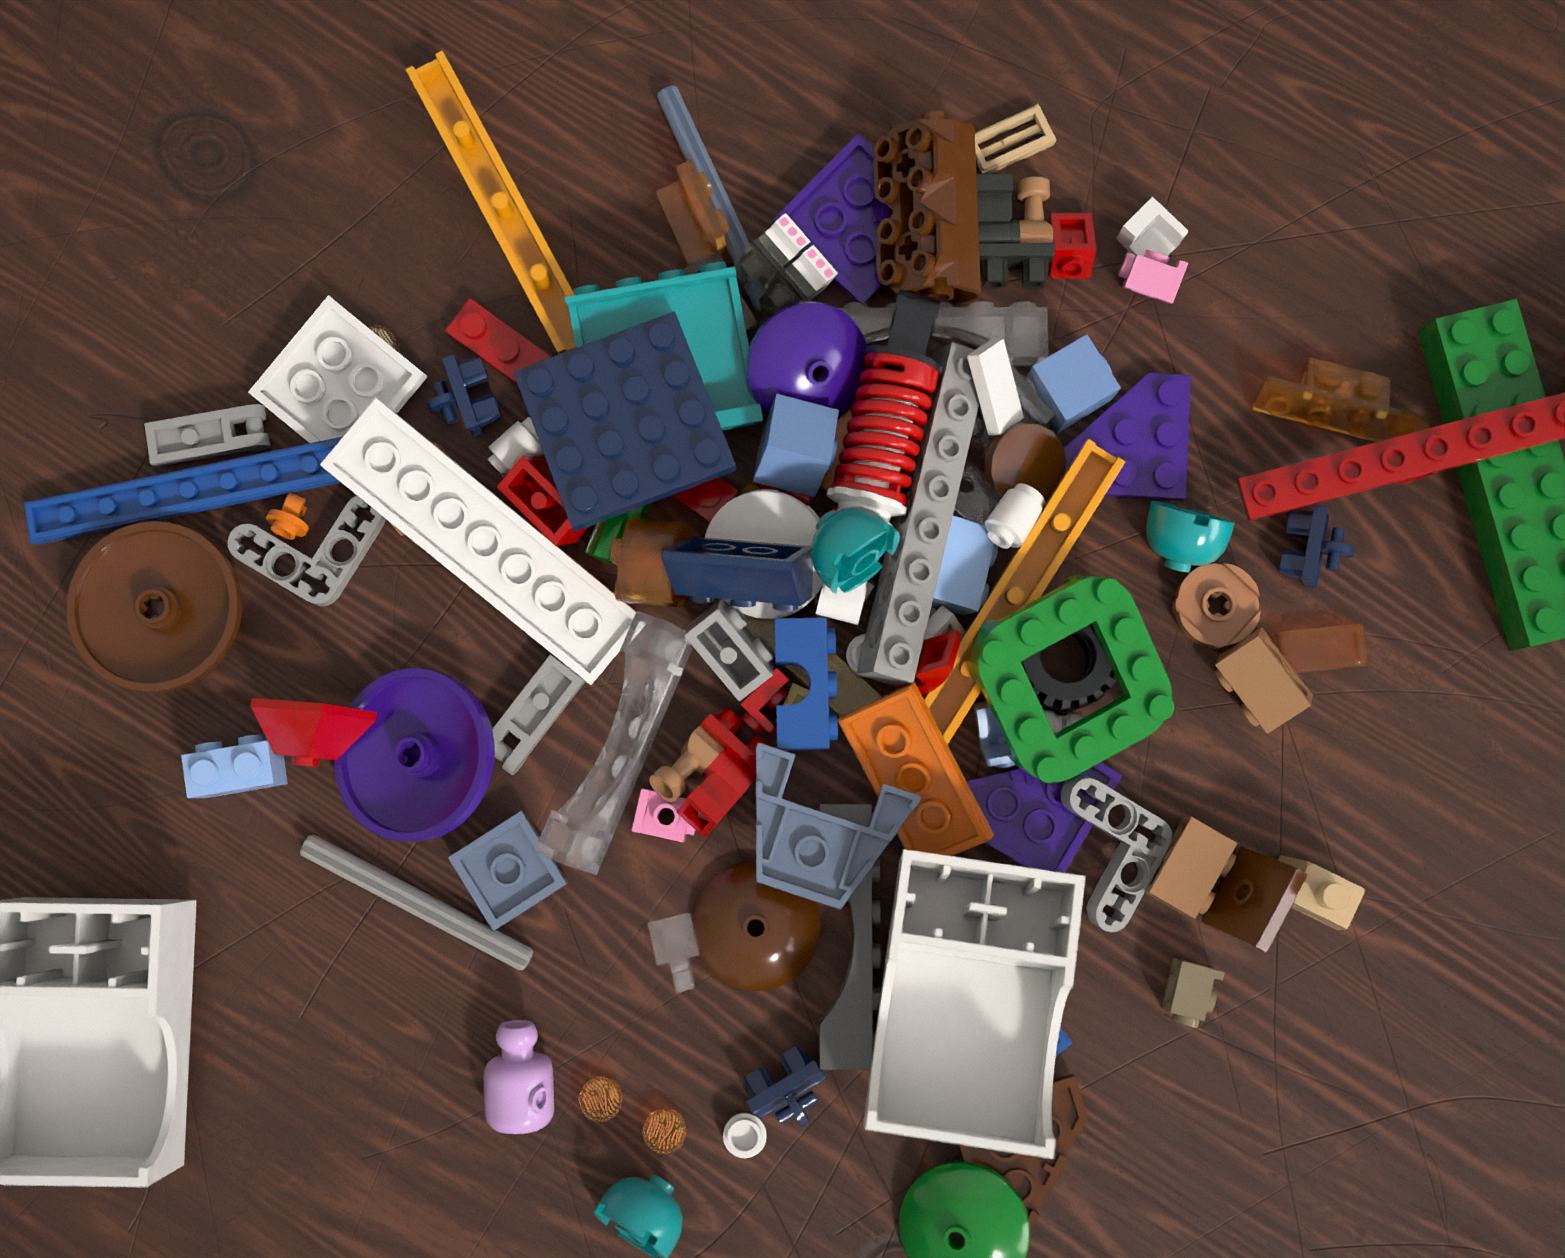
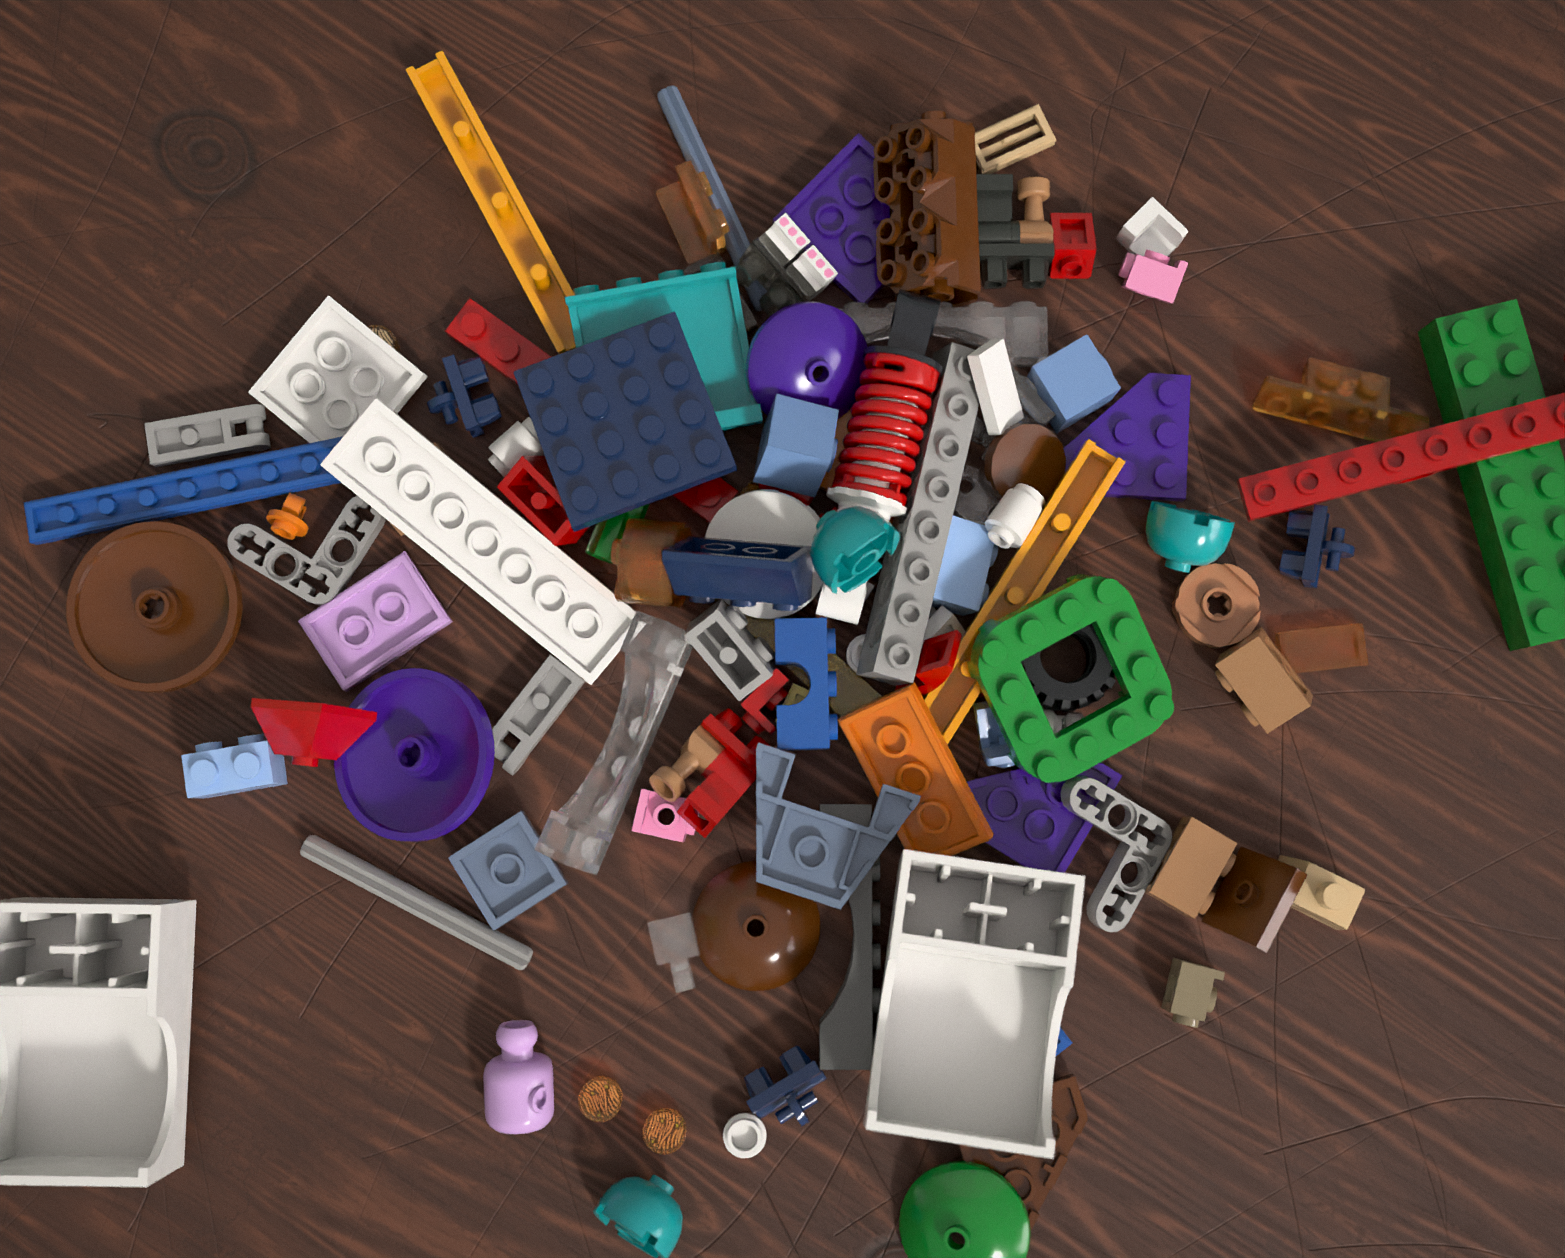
none -> lavender tile [298,551,453,692]

